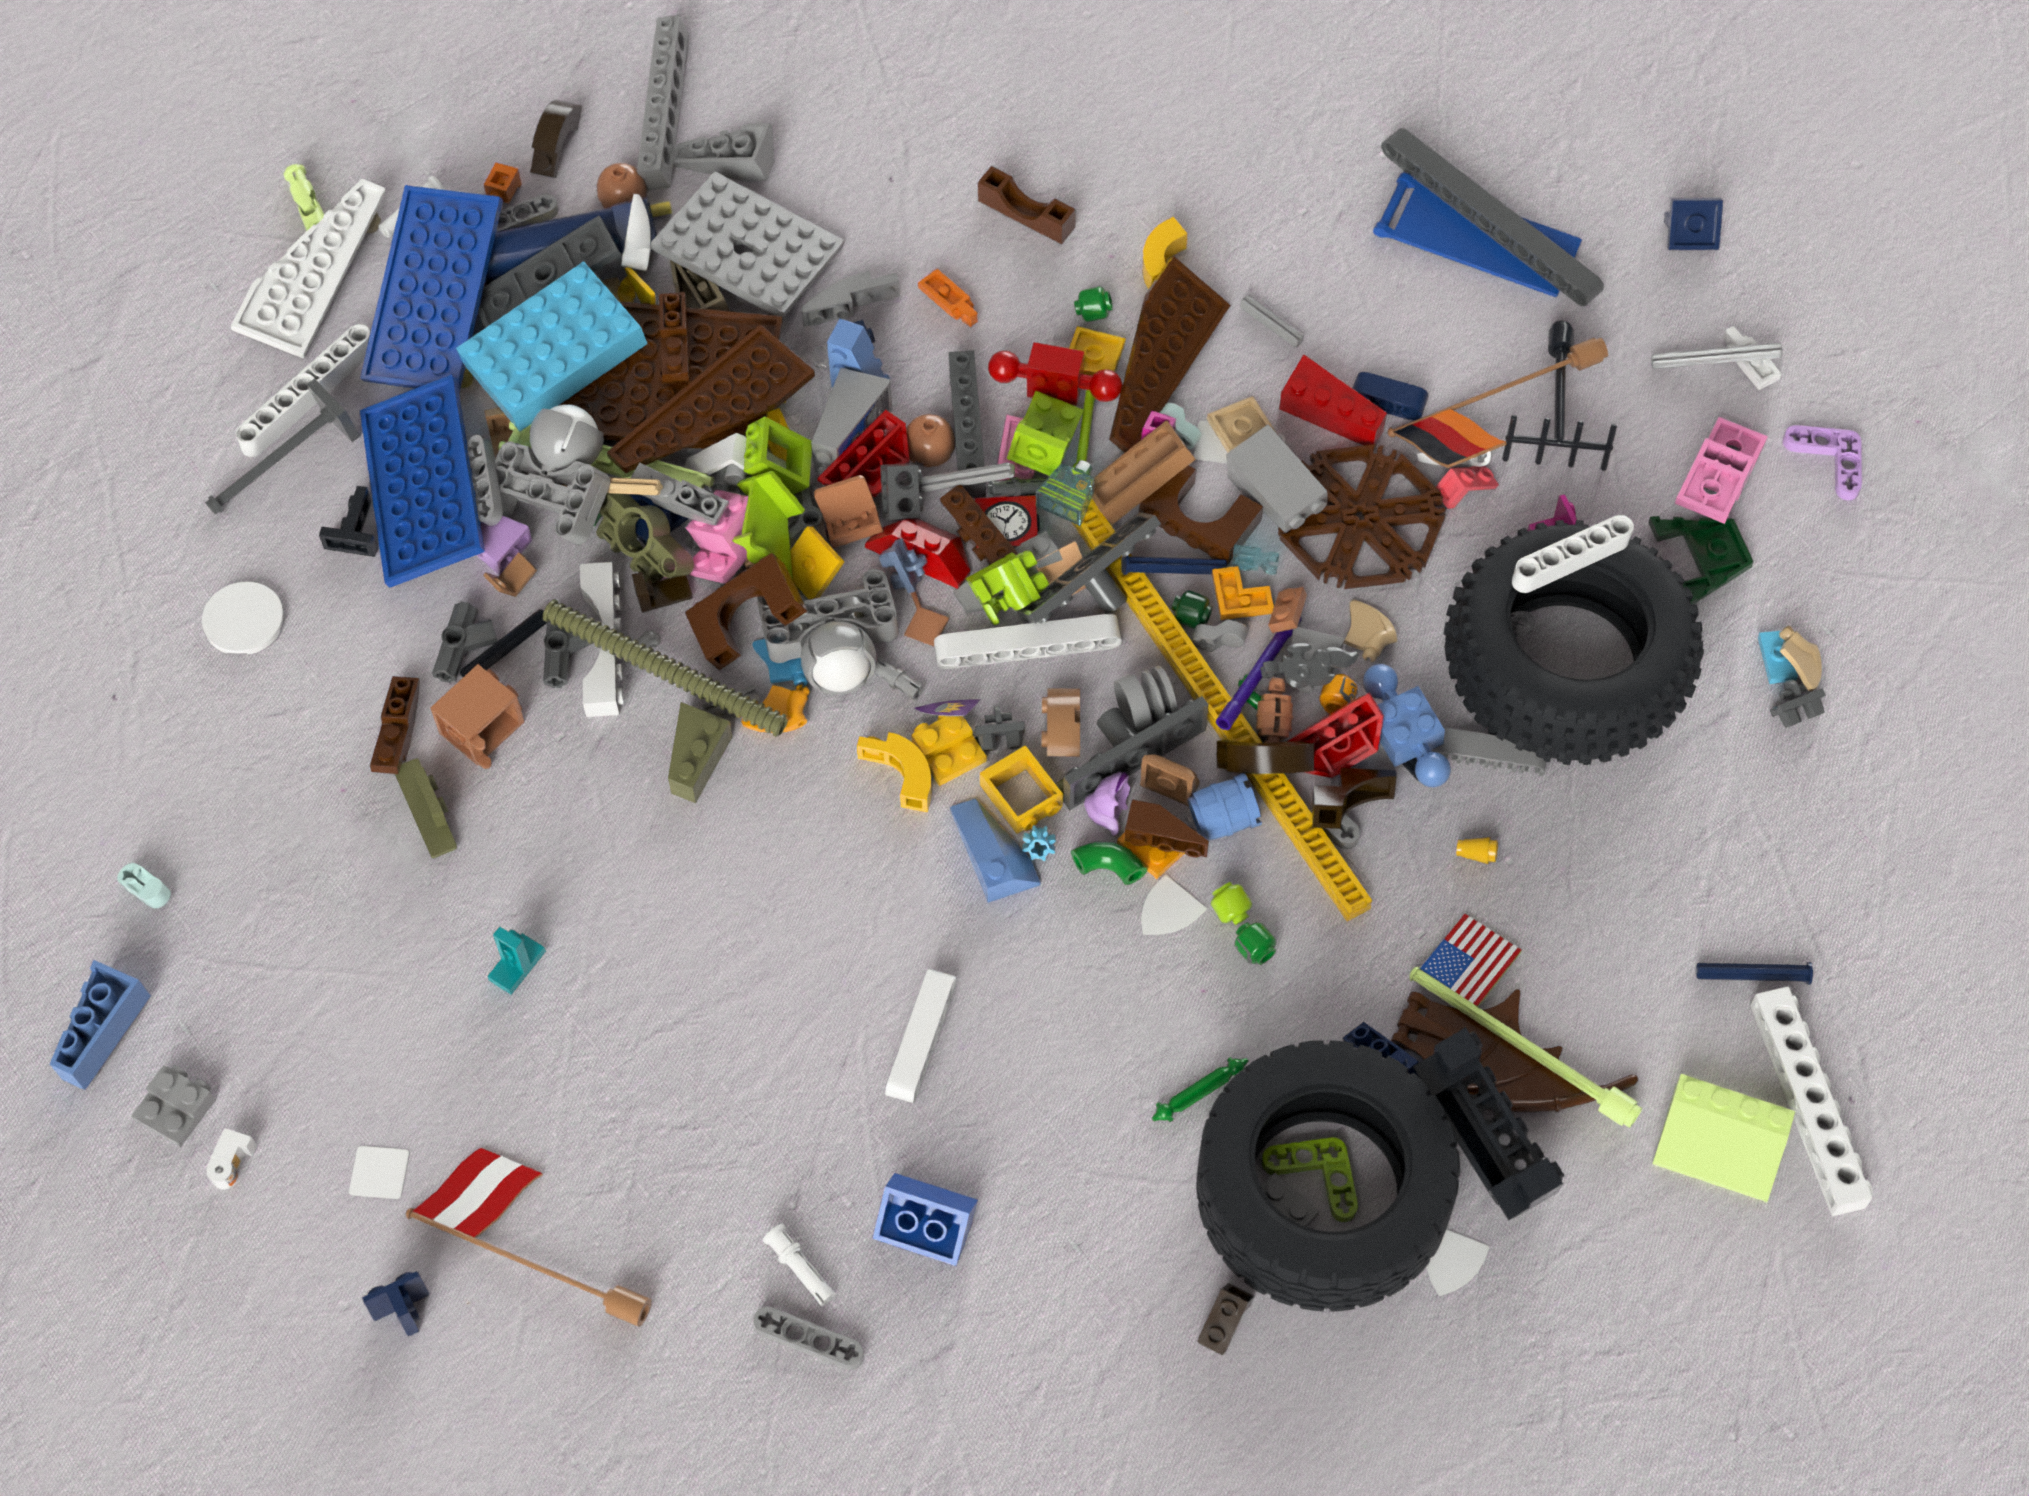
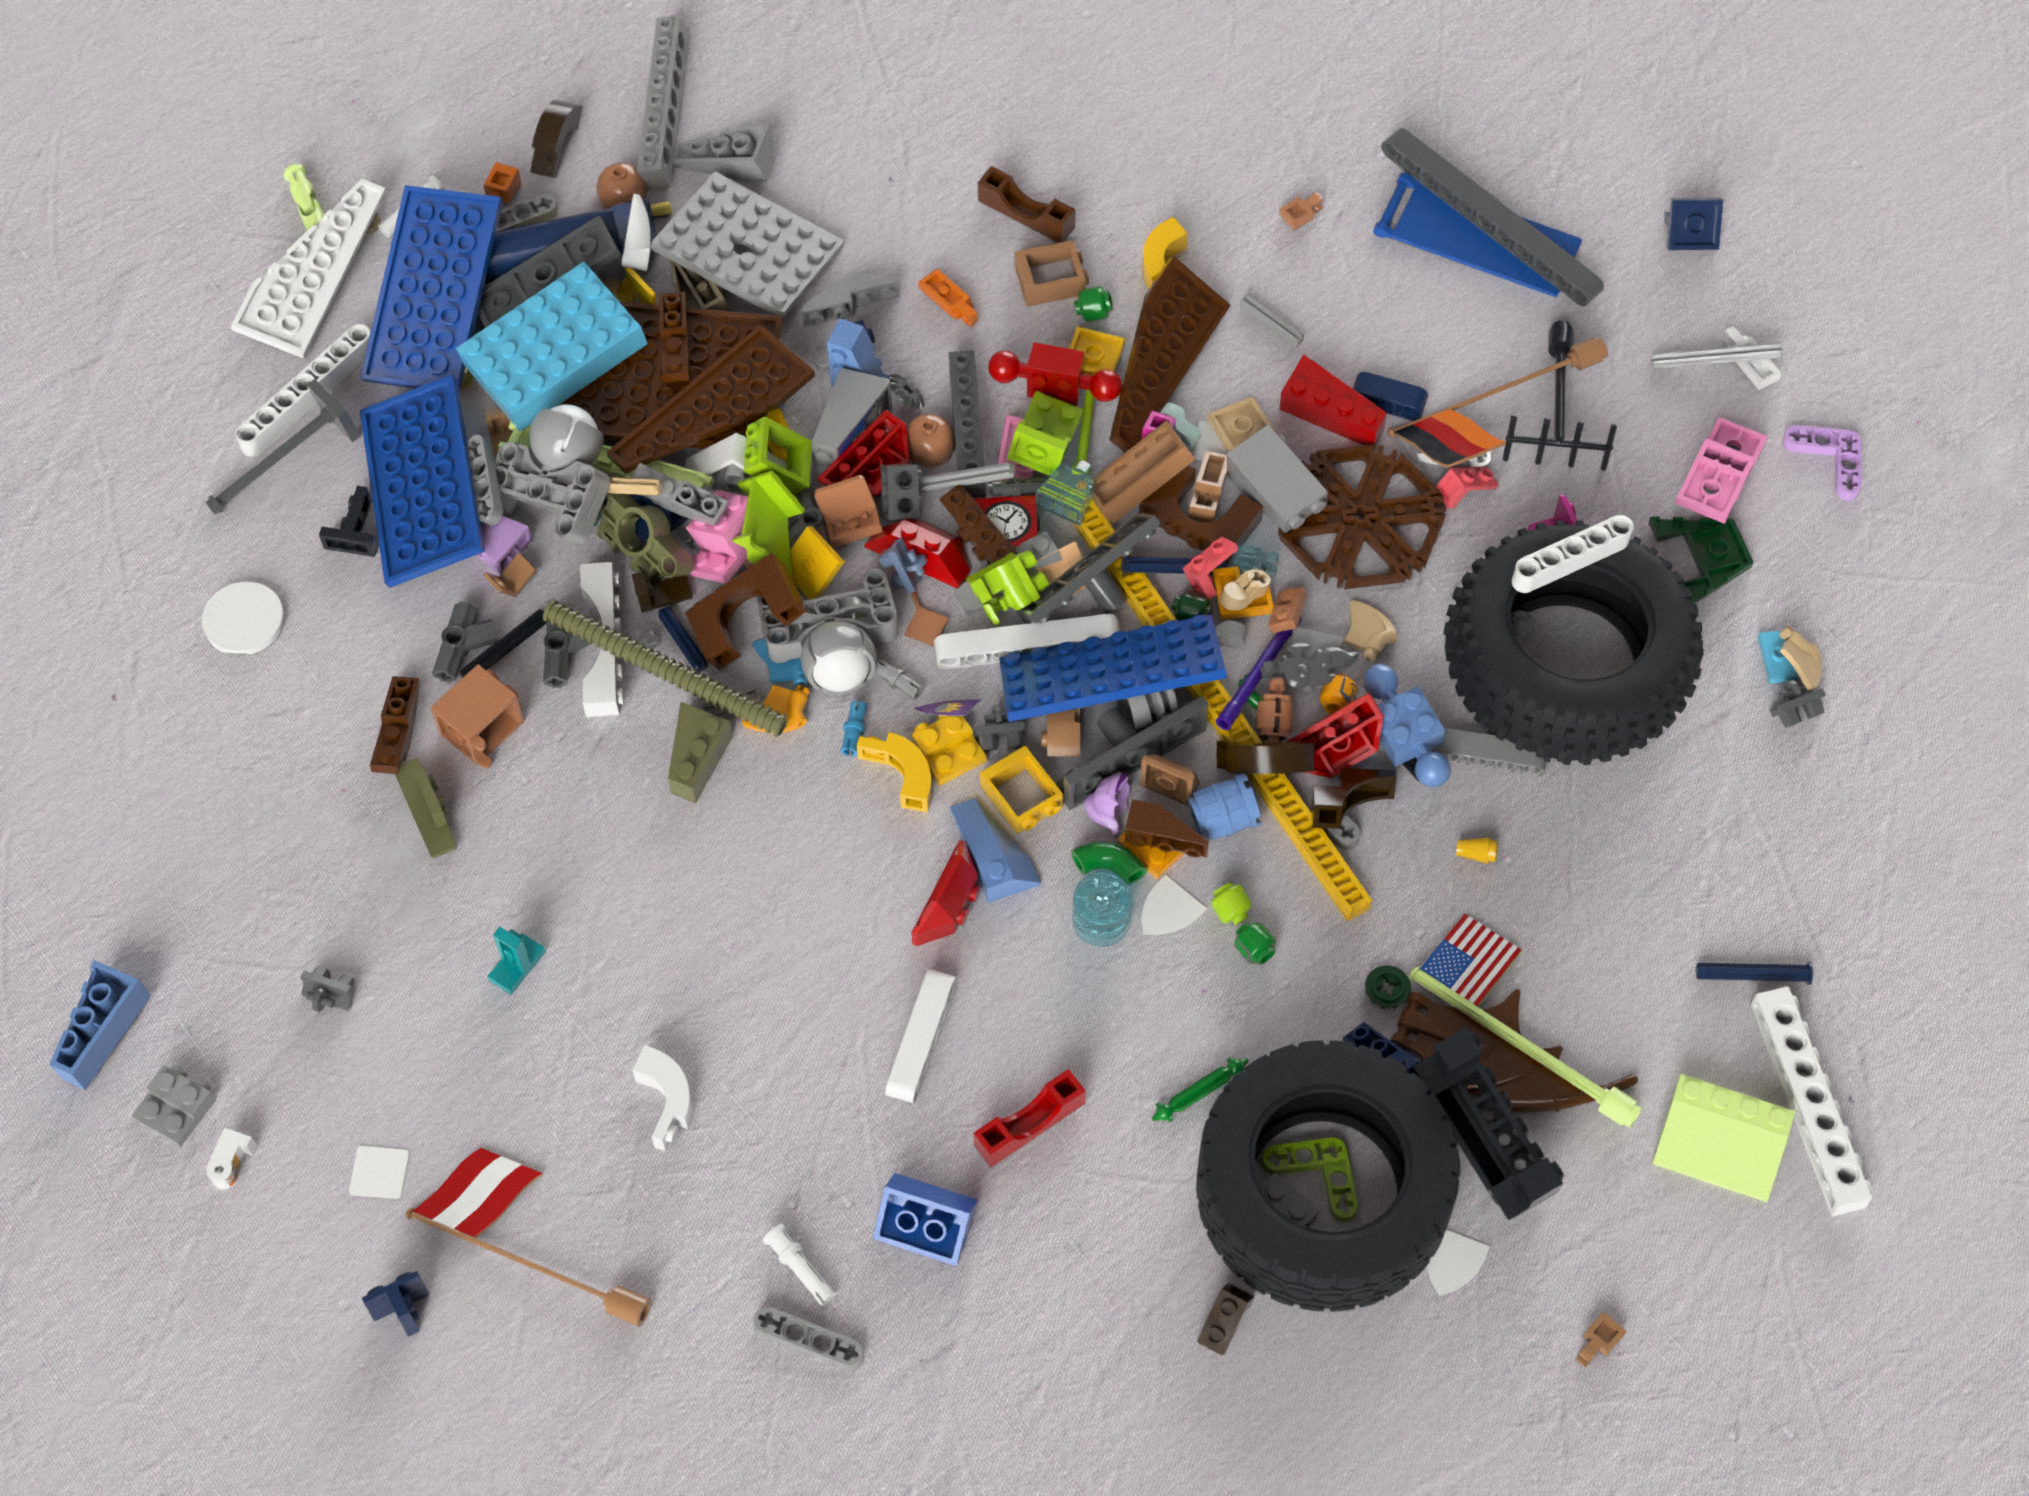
light aqua piece [117,863,171,909] -> none
medium azure gear [1022,825,1056,861] -> none
none -> dark grey hips [301,966,355,1012]
none -> white arch [633,1045,693,1151]
none -> dark blue axle [658,606,708,673]
none -> dark azure pin [840,700,868,757]
none -> dark grey gear [887,374,925,410]
none -> red wedge [911,839,981,946]
none -> red arch [973,1069,1086,1168]
none -> blue plate [999,615,1227,722]
none -> medium nougat window [1014,240,1089,307]
none -> clear light blue wheel [1072,873,1132,946]
none -> coral bracket [1182,537,1238,600]
none -> medium nougat slope [1188,451,1228,522]
none -> tan piece [1219,569,1271,611]
none -> nougat plate [1279,192,1324,231]
none -> dark green gear [1365,965,1411,1009]
none -> medium nougat plate [1576,1312,1627,1368]

